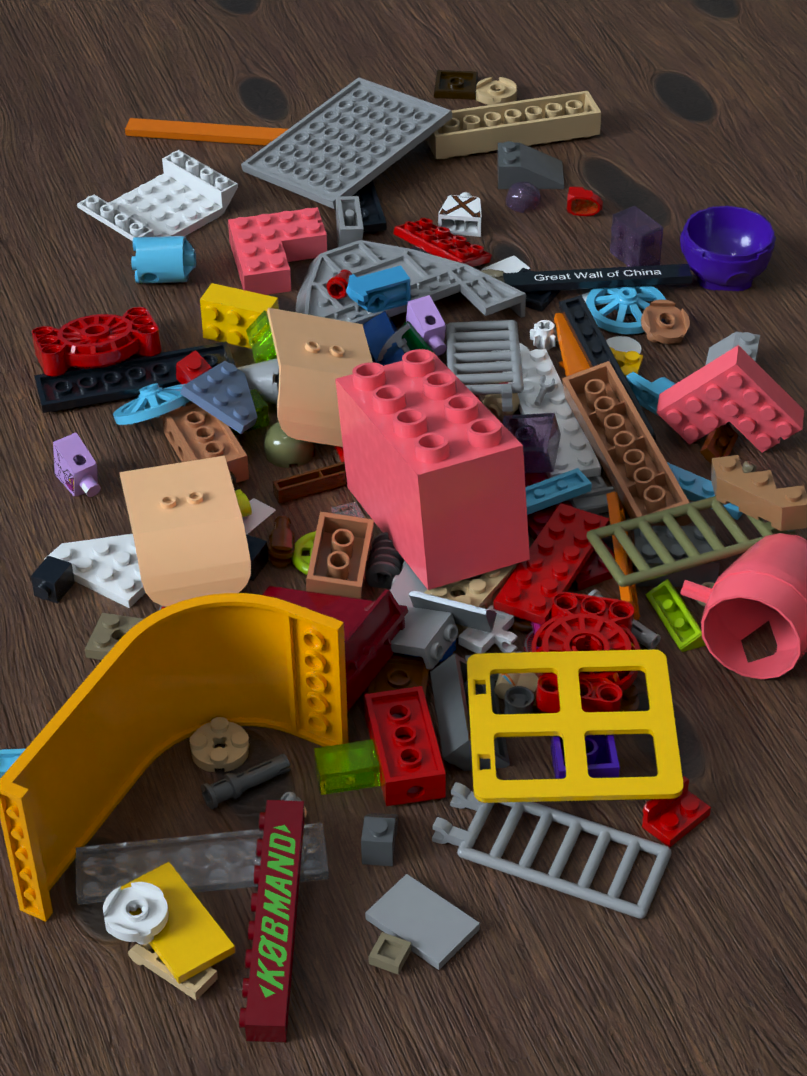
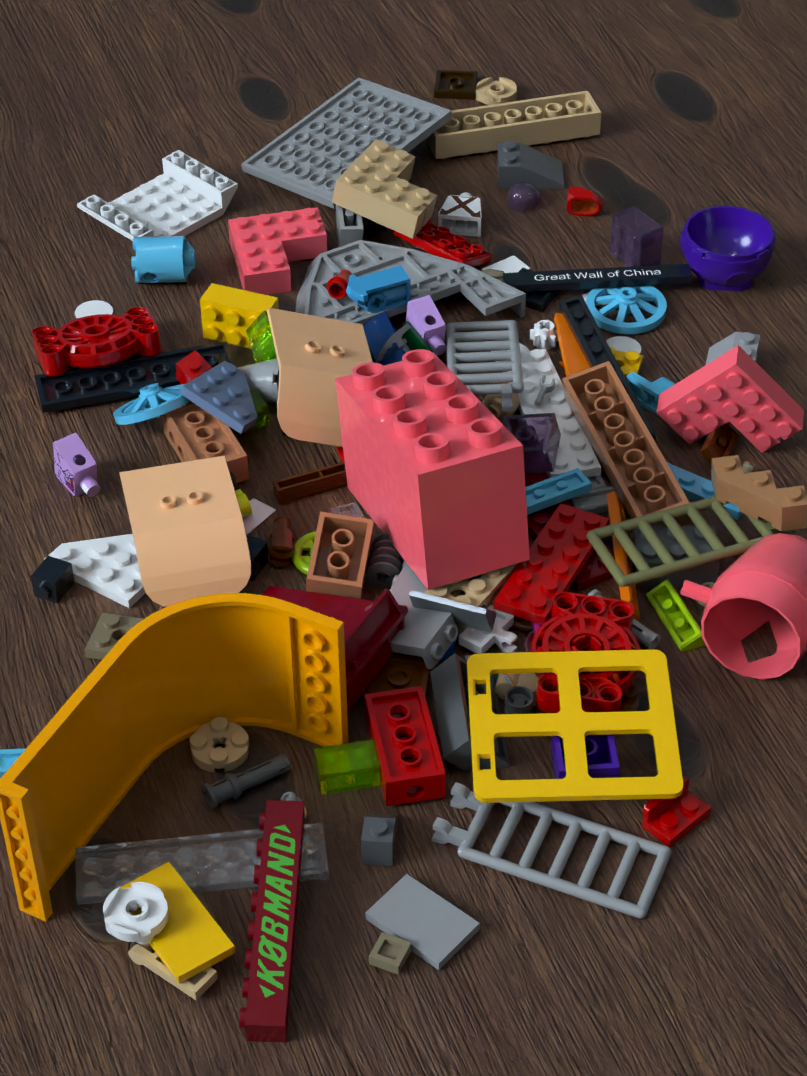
orange tile [125,118,288,146] -> none
olive cylinder [264,421,315,468] -> none
nougat plate [641,300,690,344] -> none
none -> white sticker [75,300,113,318]
none -> tan piece [332,139,437,239]

